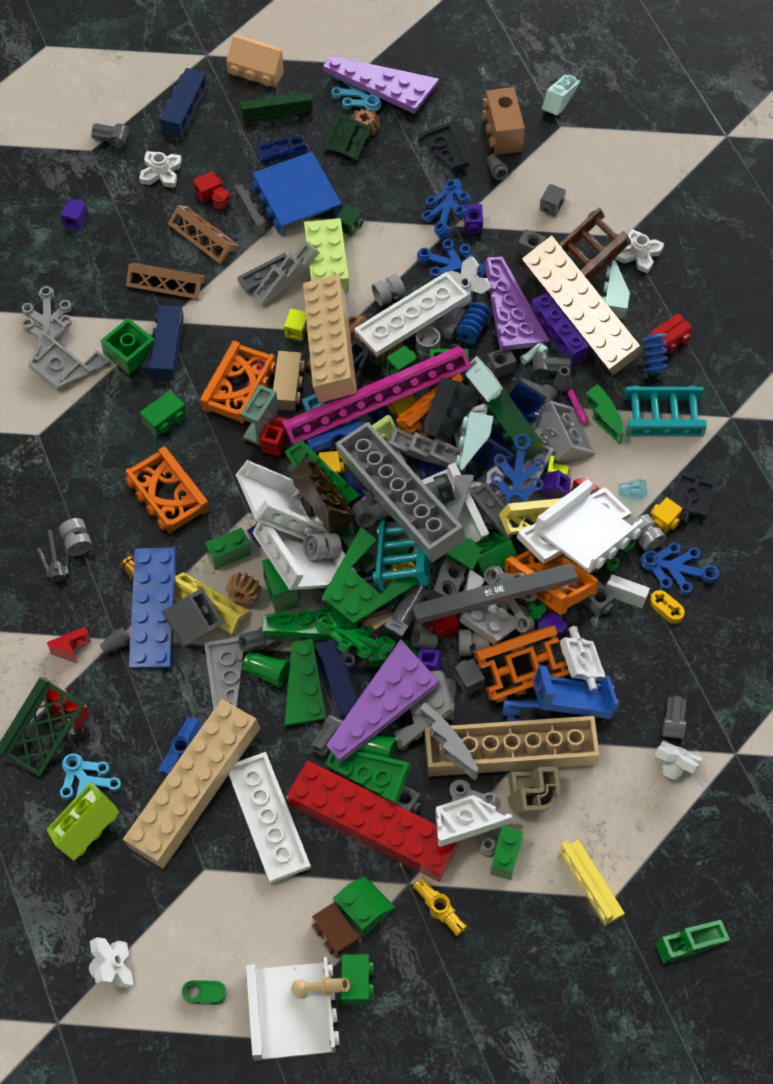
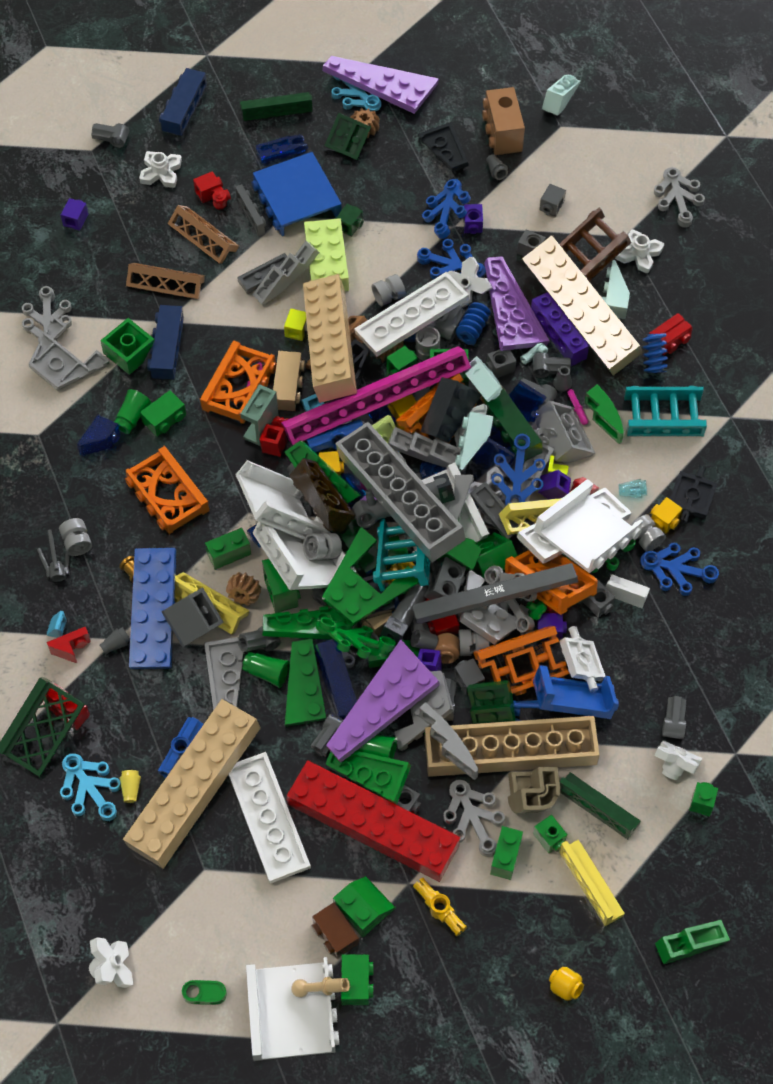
lime slope [46,782,119,860] -> none
light nougat slope [227,34,284,88] -> none
white wing [435,795,513,847] -> none
yellow beam [650,590,685,624] -> none
none -> medium azure slope [47,611,67,638]
none -> clear blue slope [77,415,120,455]
none -> green plant [113,389,151,434]
none -> light yellow cone [119,770,141,803]
none -> medium nougat head [435,633,460,664]
none -> dark green slope [467,680,515,724]
none -> green brick [533,814,568,854]
none -> yellow head [549,967,584,1001]
none -> dark green fence [559,772,641,840]
none -> light grey plant [654,167,705,227]
none -> green brick [689,782,718,817]

